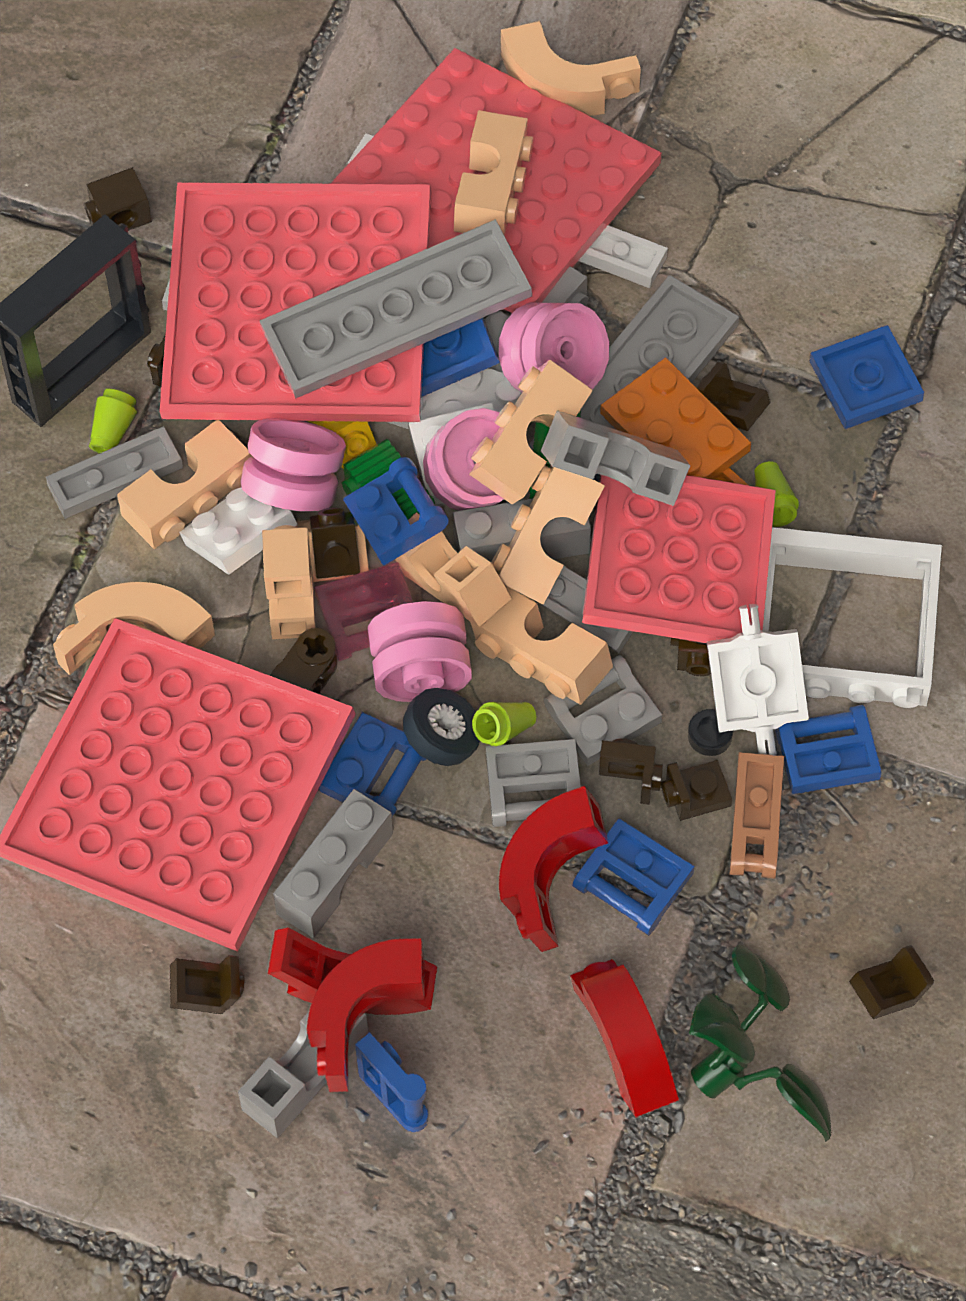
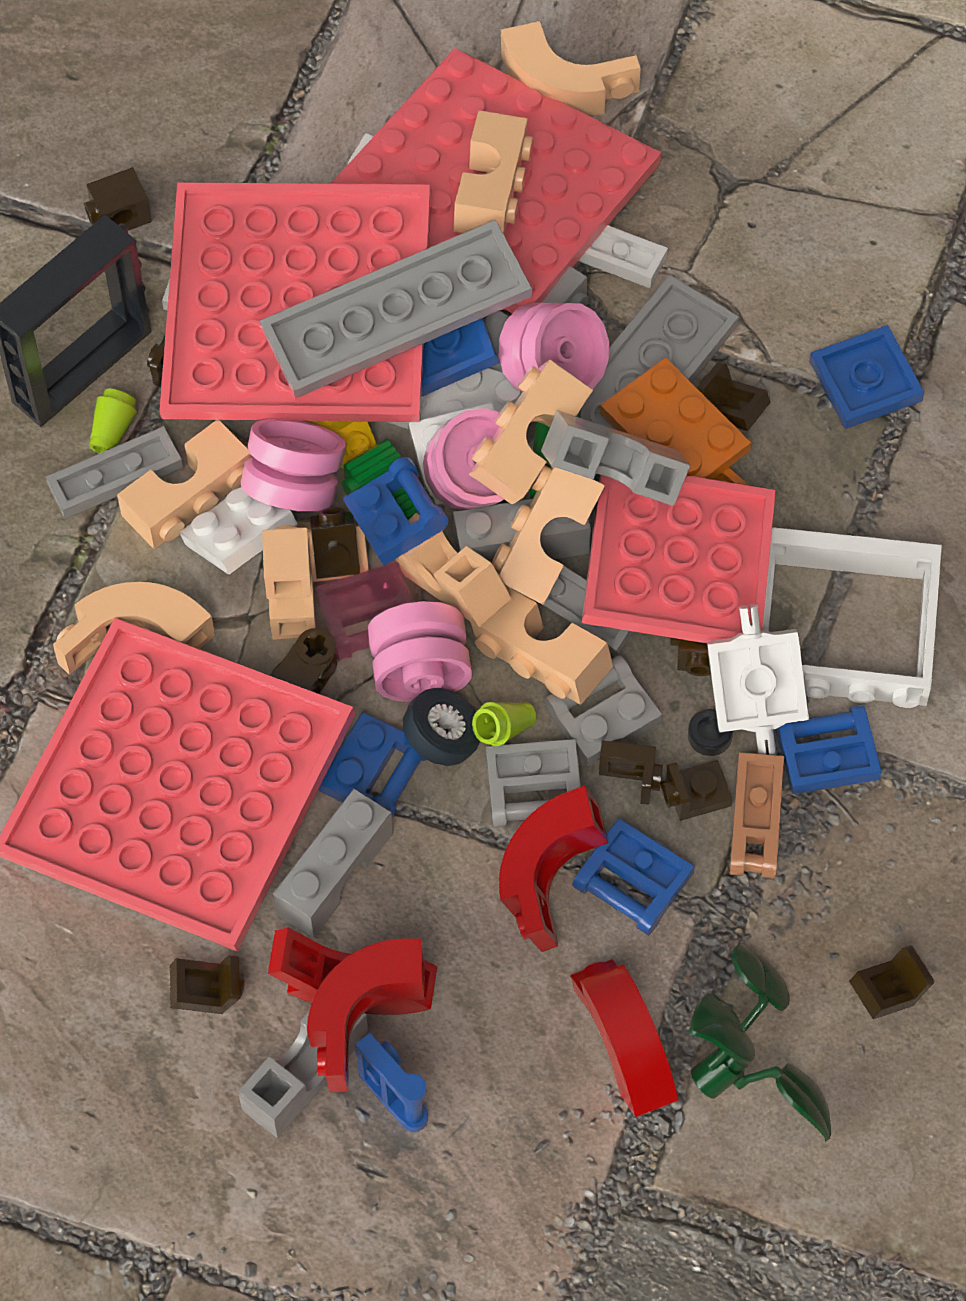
lime cone [754,461,799,527] -> none

